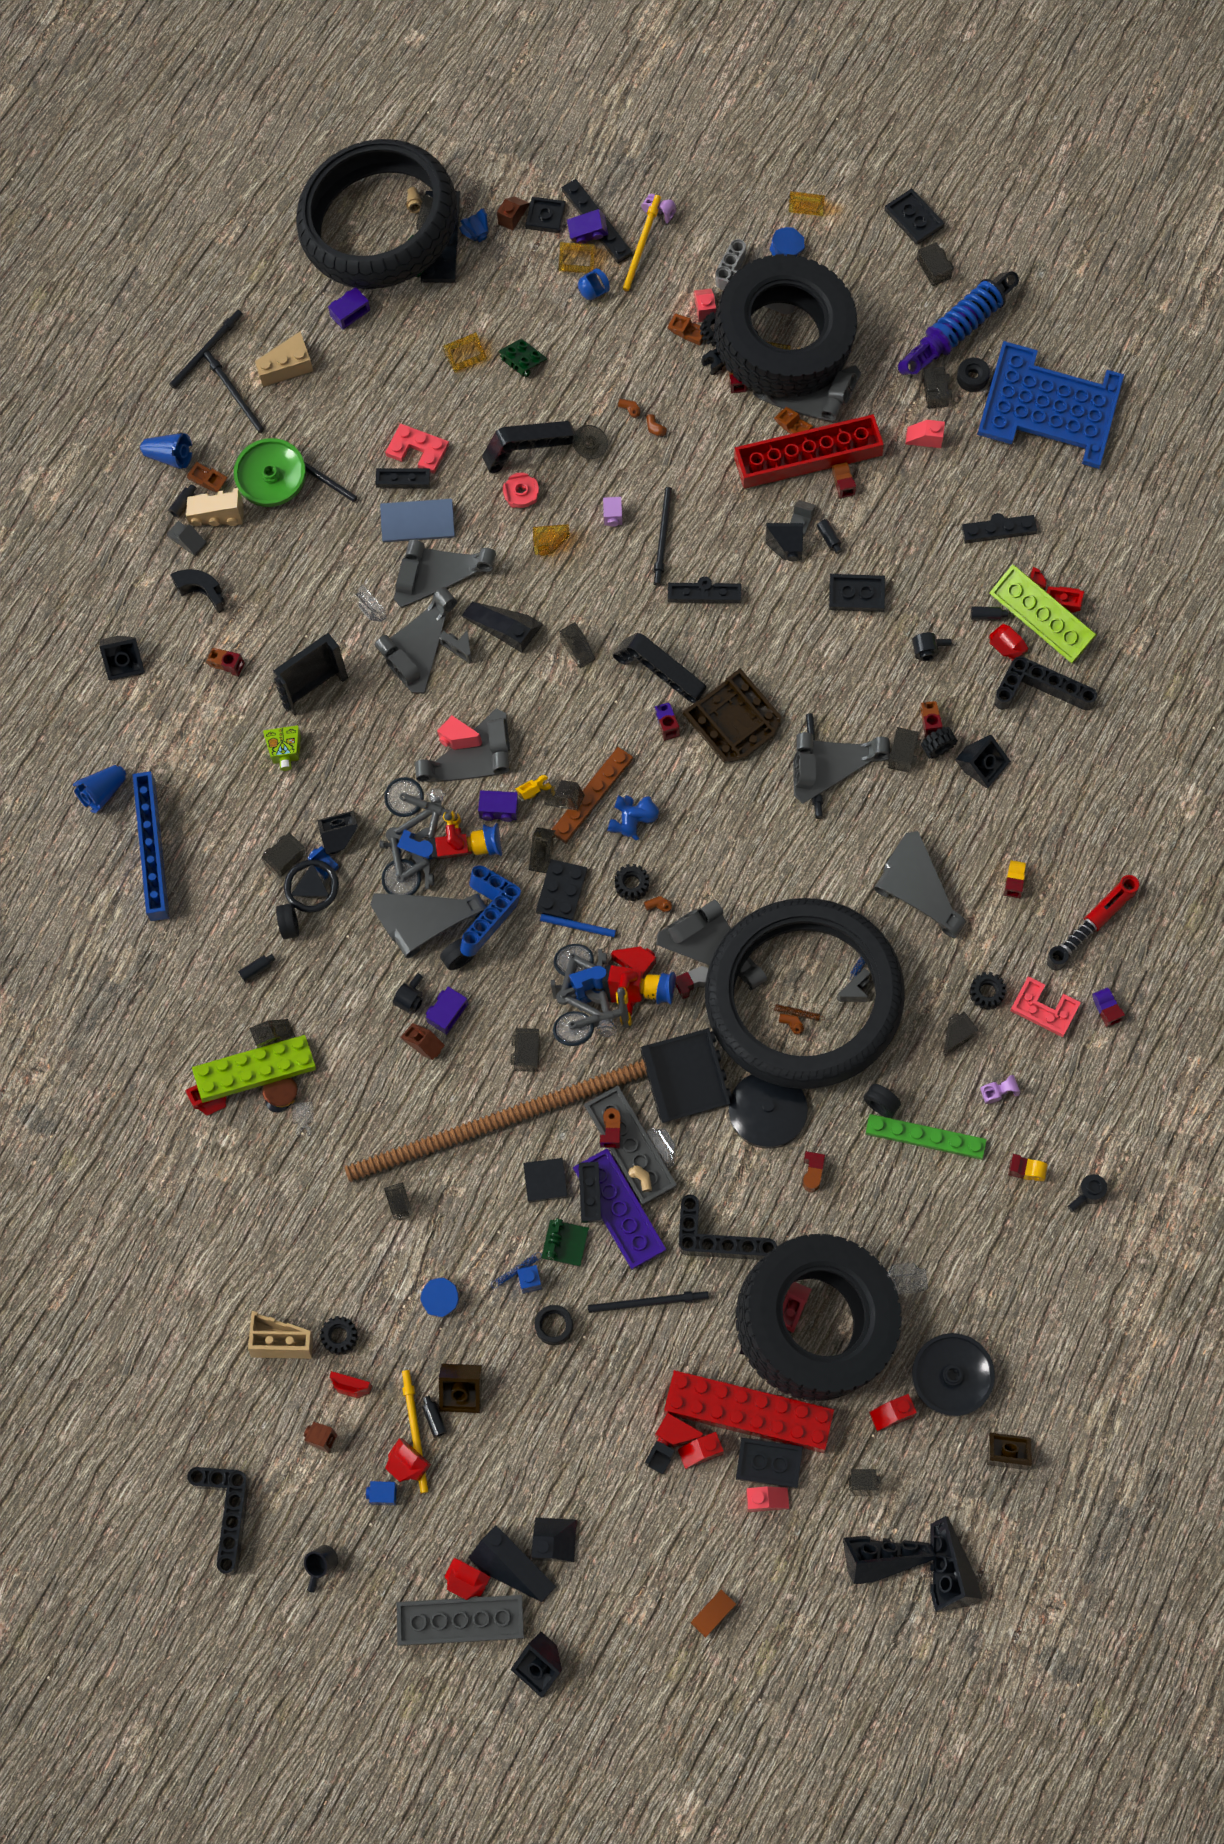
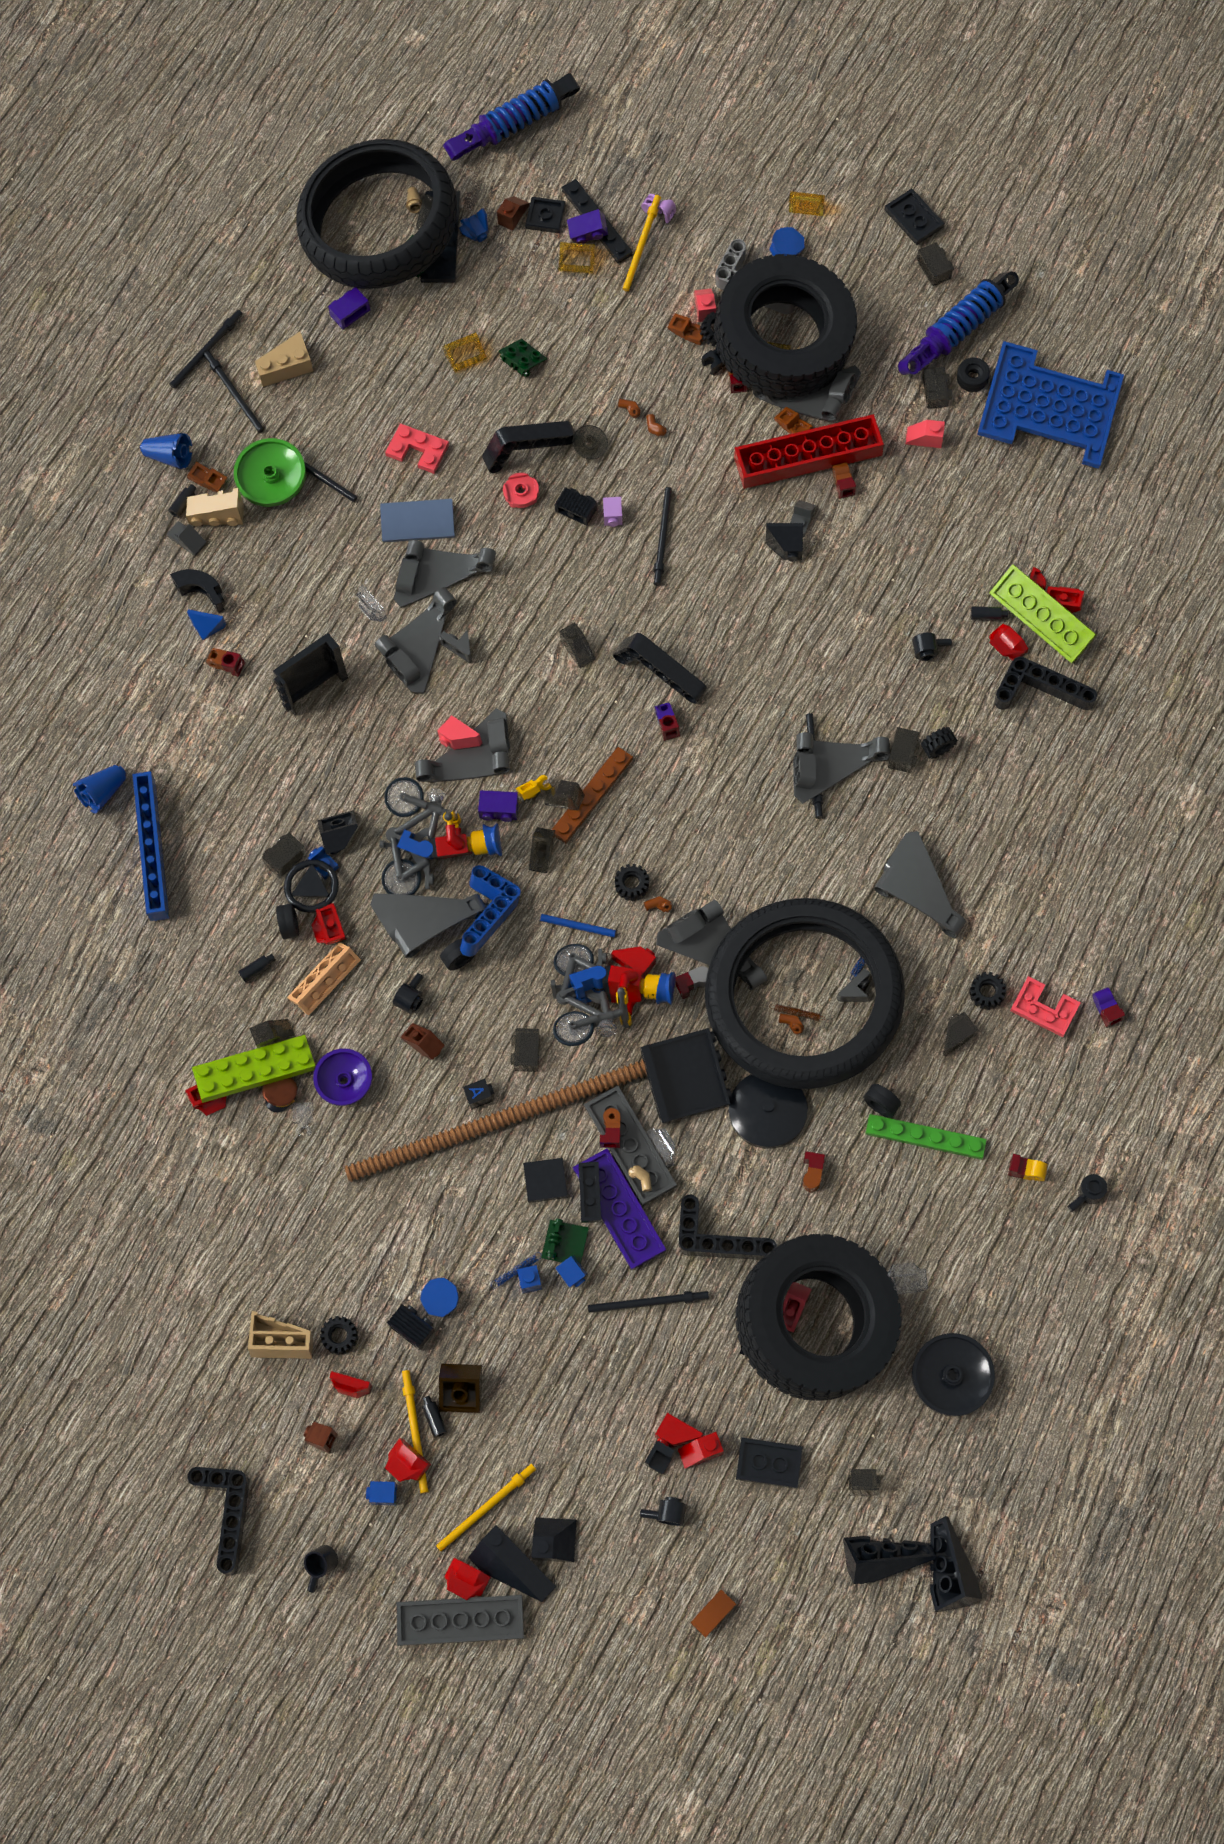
black slope [99,636,145,680] -> none
lime torso [263,725,301,771] -> none
black plate [375,468,431,488] -> none
clear smoke slope [384,1182,413,1220] -> none
dark purple piece [426,986,469,1035] -> none
black wedge [462,601,543,653] -> none
black slope [510,1632,562,1698] -> none
clear yellow slope [533,524,570,556] -> none
black tyre [535,1305,573,1345] -> none
black plate [536,859,588,921] -> none
blue helmet [578,268,610,300] -> none
blue animal [607,795,659,840] -> none
red brick [664,1370,834,1453] -> none
black hinge [668,576,741,603] -> none
dark brown wedge [682,668,782,763] -> none
coral slope [746,1486,789,1512] -> none
black cylinder [817,519,842,554] -> none
black plate [829,574,885,612] -> none
red slope [869,1394,917,1432] -> none
leg [920,701,943,739] -> none
black slope [955,735,1011,788] -> none
black hinge [961,513,1037,544] -> none
lavender leg [980,1075,1020,1104] -> none
dark brown slope [987,1432,1032,1470] -> none
leg [1003,860,1026,899] -> none
piece [1046,875,1139,971] -> none
none -> blue slope [187,609,226,640]
none -> light nougat fence [287,942,361,1016]
none -> red slope [311,903,346,945]
none -> dark purple dish [313,1049,372,1106]
none -> black brick [387,1304,435,1350]
none -> yellow bar [436,1464,536,1552]
none -> piece [443,73,580,161]
none -> black brick [463,1079,495,1110]
none -> black brick [554,487,597,526]
none -> blue brick [555,1255,587,1288]
none -> black piece [640,1497,686,1526]

